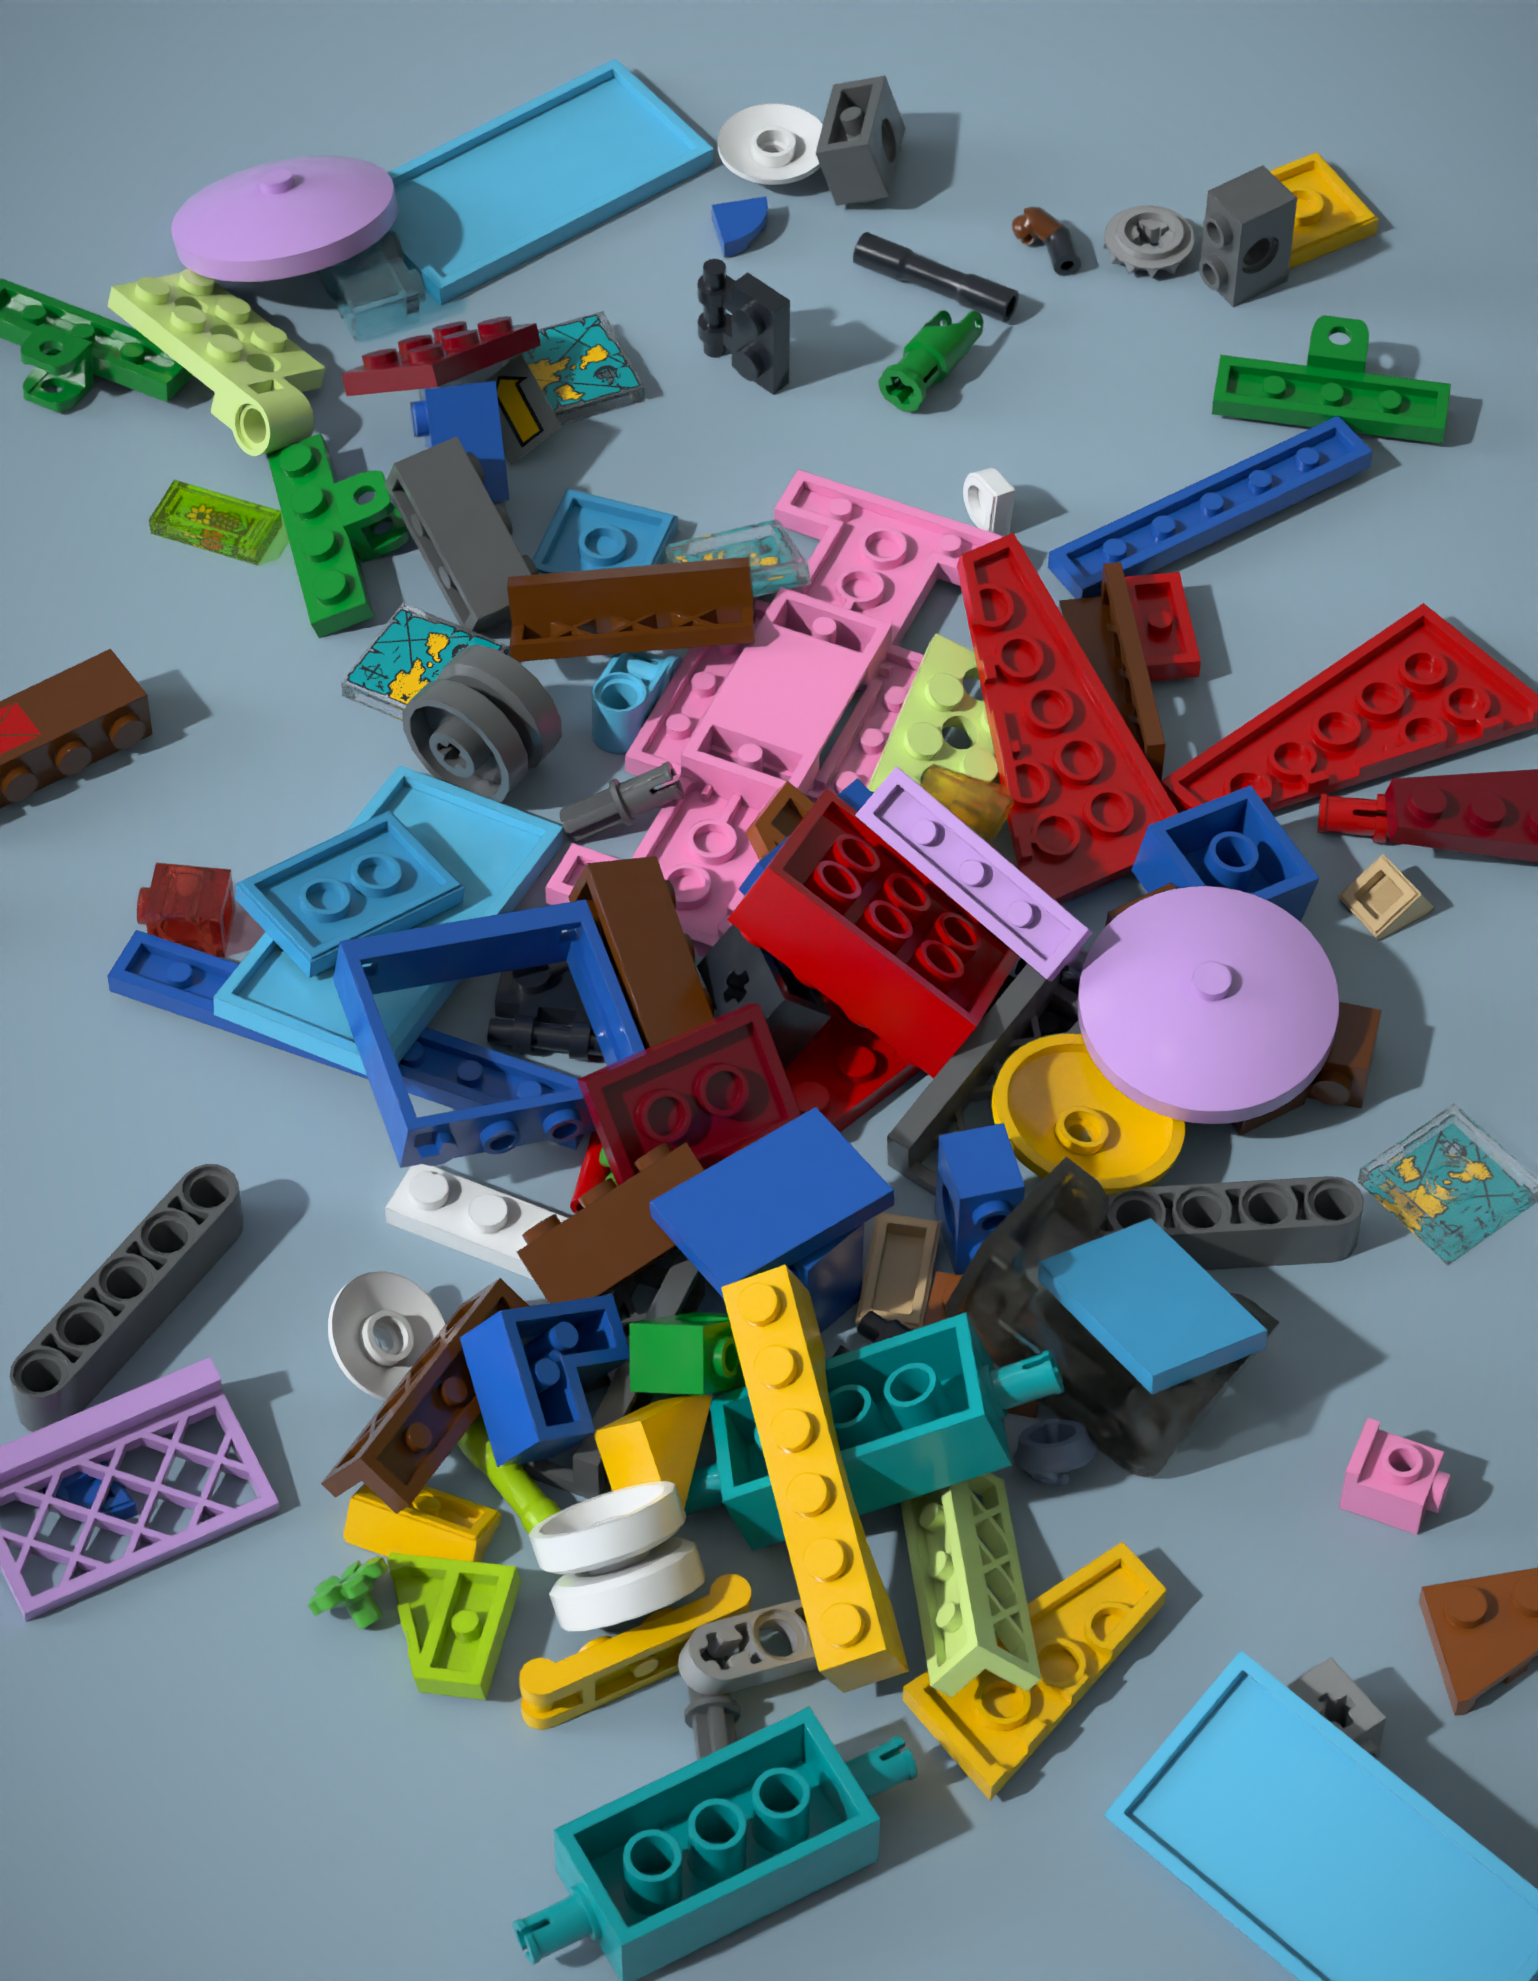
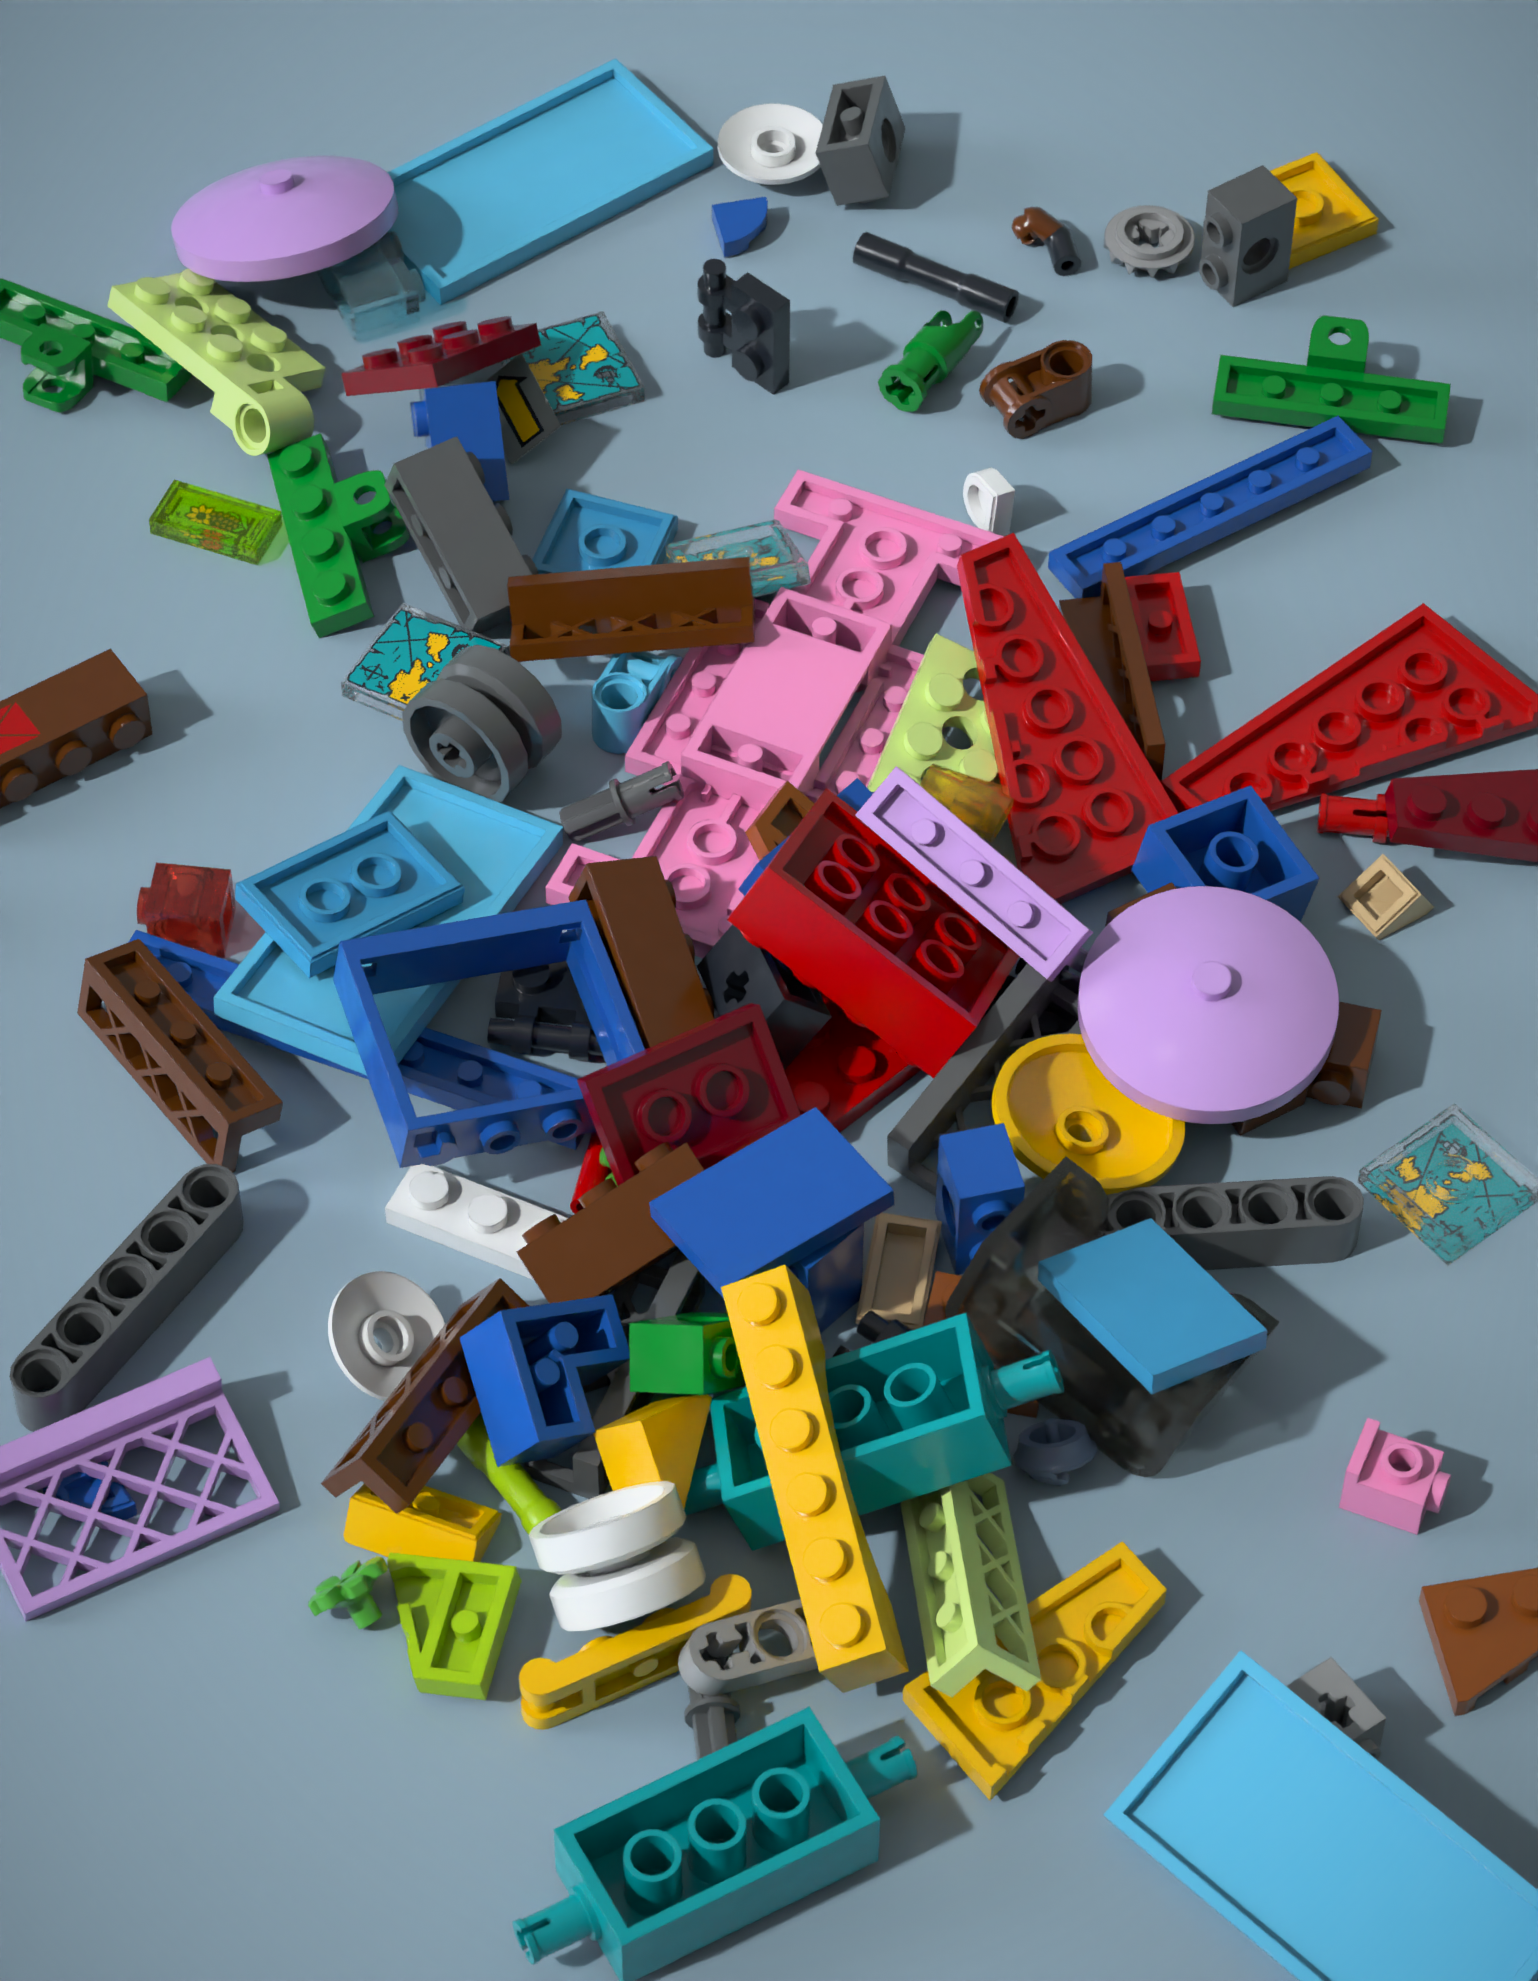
none -> reddish brown fence [77,939,283,1173]
none -> reddish brown piece [979,340,1093,439]

